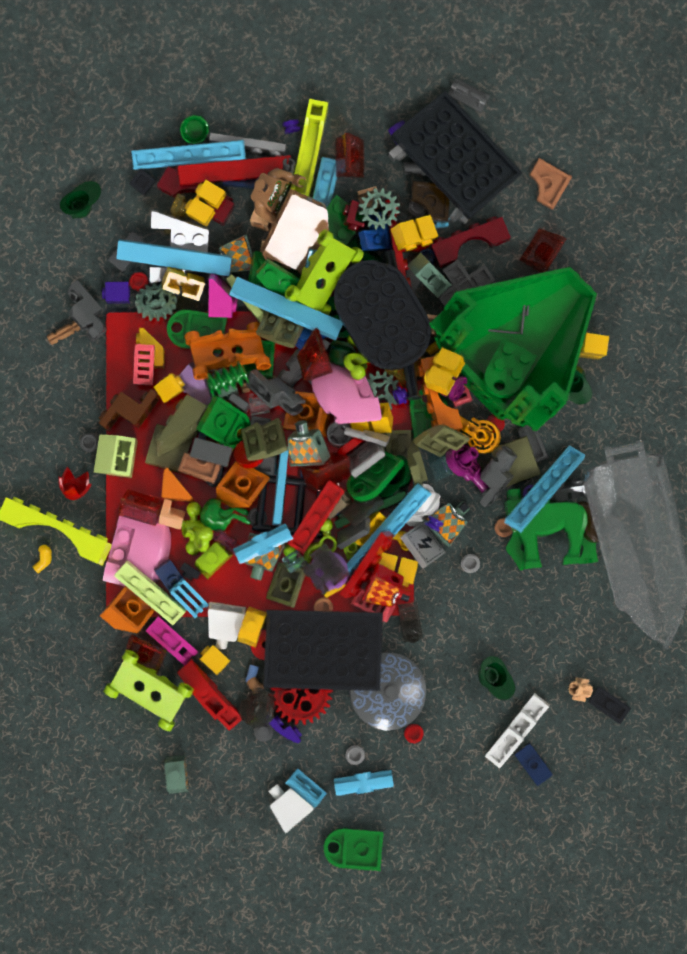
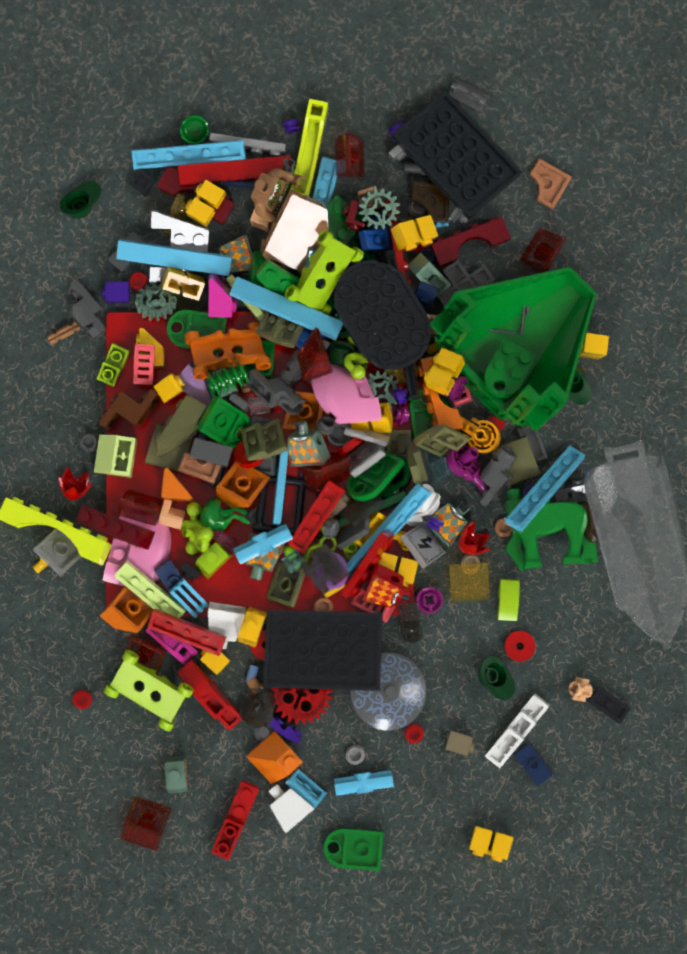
none -> light grey tile [33,528,82,577]
none -> red plate [72,690,92,709]
none -> dark red arch [75,505,155,550]
none -> lime slope [97,343,131,387]
none -> clear red slope [120,796,172,851]
none -> red plate [147,609,227,656]
none -> red slope [211,780,260,861]
none -> orange slope [246,730,303,784]
none -> dark grey plate [317,416,336,434]
none -> dark grey tile [323,518,340,539]
none -> magenta plate [393,404,409,425]
none -> dark blue plate [416,281,438,313]
none -> magenta wheel [416,587,443,614]
none -> dark tan brick [445,730,475,756]
none -> clear yellow slope [449,562,490,602]
none -> red piece [458,521,491,555]
none -> yellow piece [469,826,514,862]
none -> lime slope [497,578,520,621]
none -> red piece [504,631,536,662]

